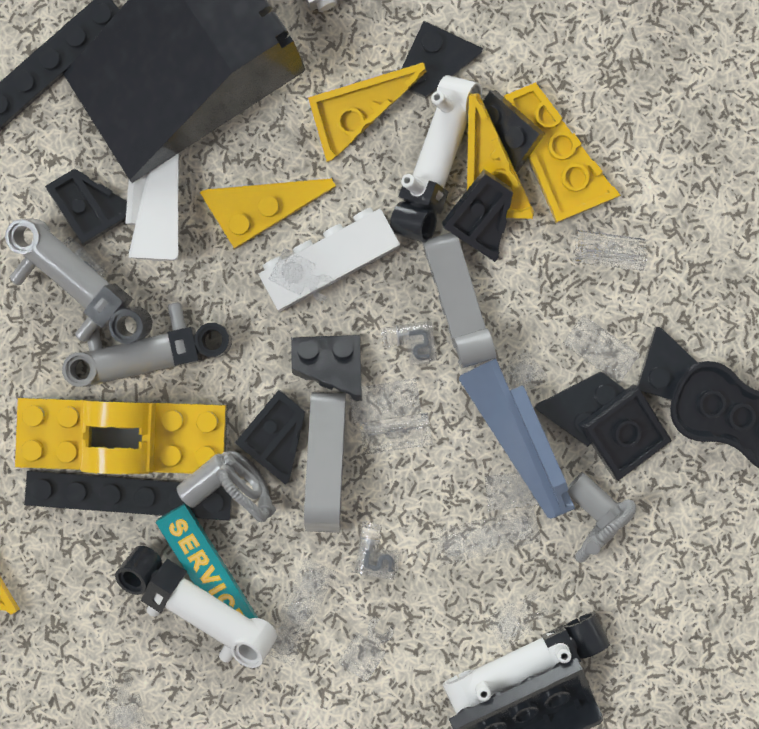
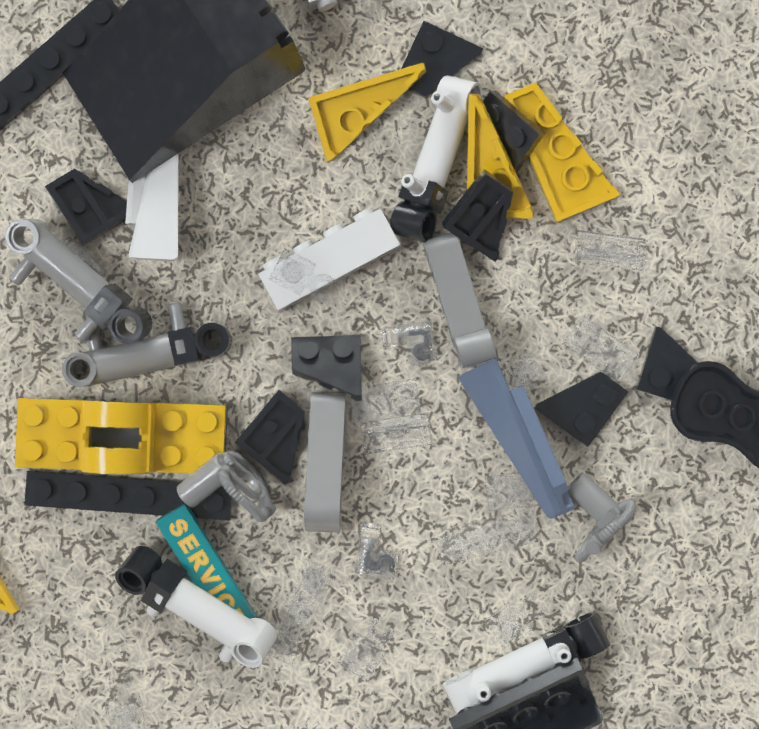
yellow wing [200,178,336,249] -> none
black tile [579,384,672,481] -> none

